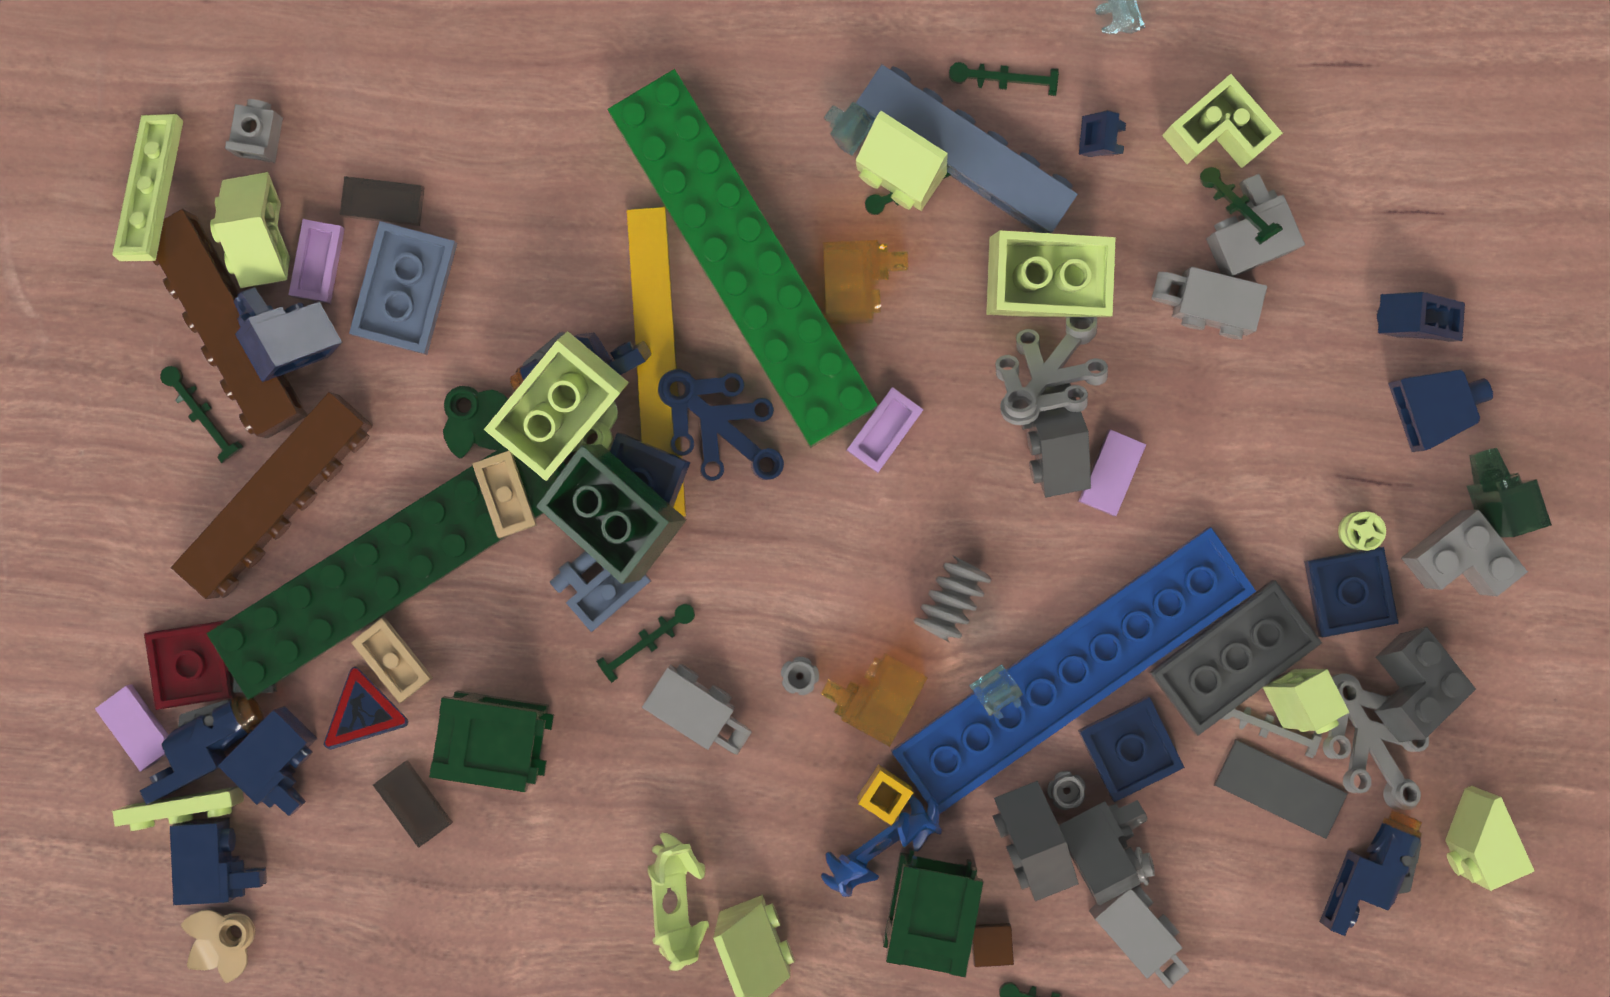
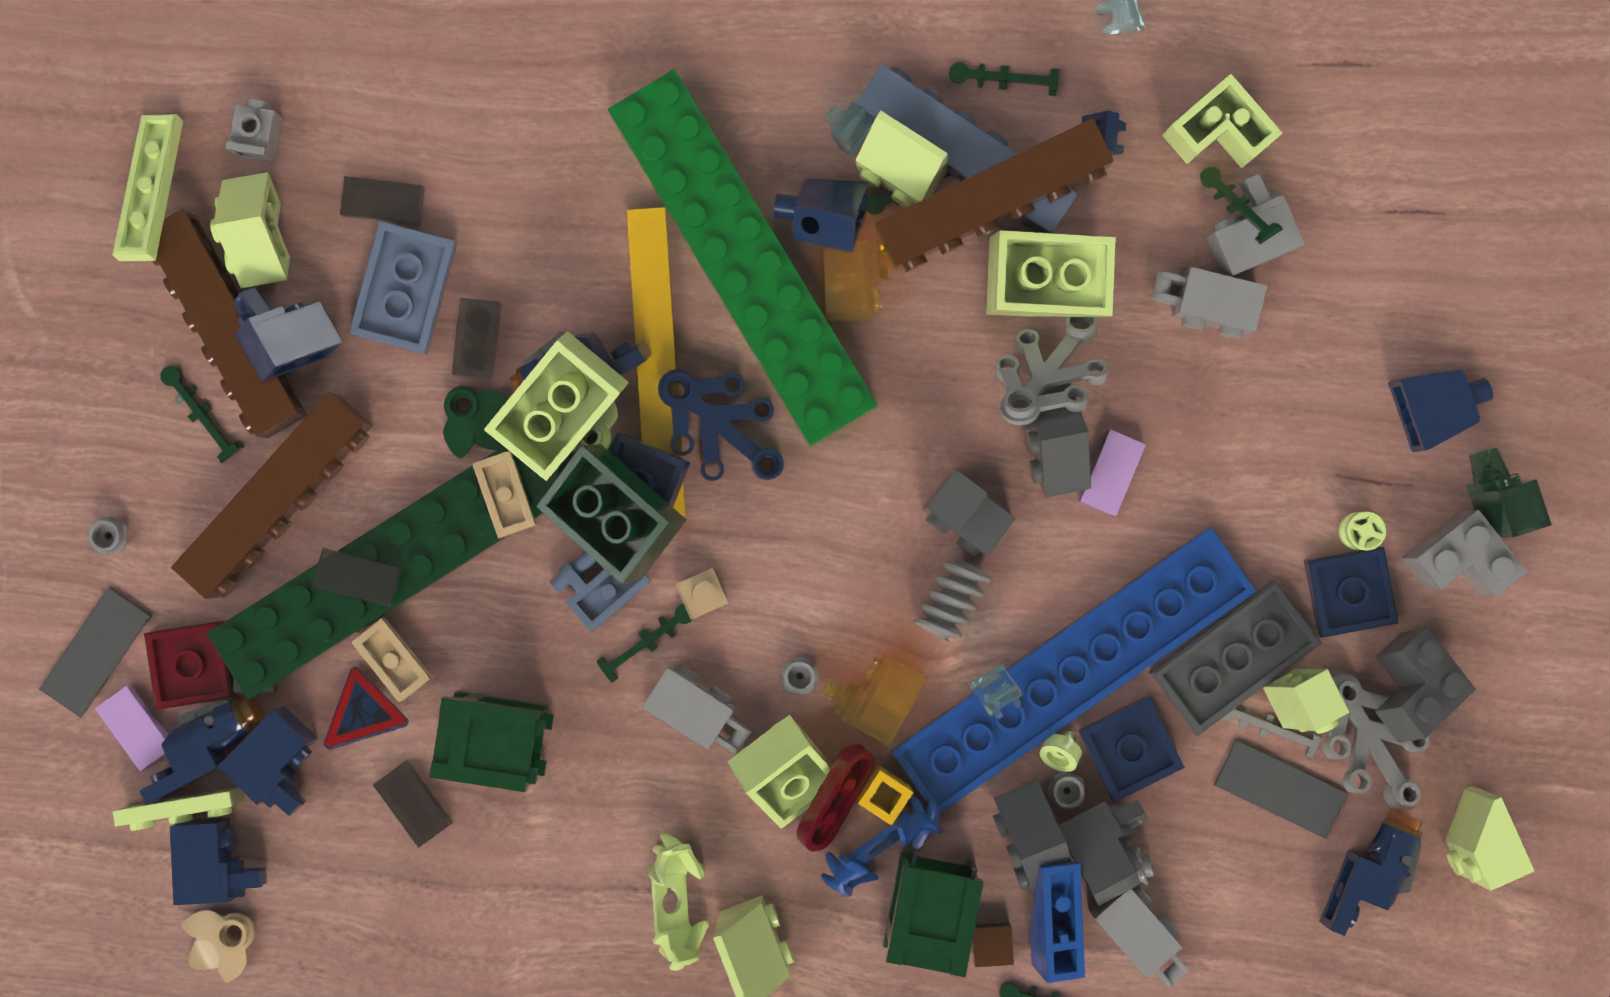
lavender tile [288,219,345,304] -> none
lavender tile [846,387,923,473] -> none
dark blue arch [1377,292,1465,342] -> none
none -> dark grey piece [39,587,151,718]
none -> light grey plate [88,517,128,555]
none -> clear smoke tile [312,548,402,607]
none -> clear smoke plate [452,297,502,380]
none -> tan plate [675,568,728,620]
none -> yellowish green slope [728,714,832,829]
none -> dark blue torso [774,178,868,252]
none -> dark red plate [797,744,875,852]
none -> reddish brown brick [875,118,1114,272]
none -> dark grey brick [923,469,1016,557]
none -> blue slope [1030,861,1085,983]
none -> yellowish green tile [1039,730,1082,772]

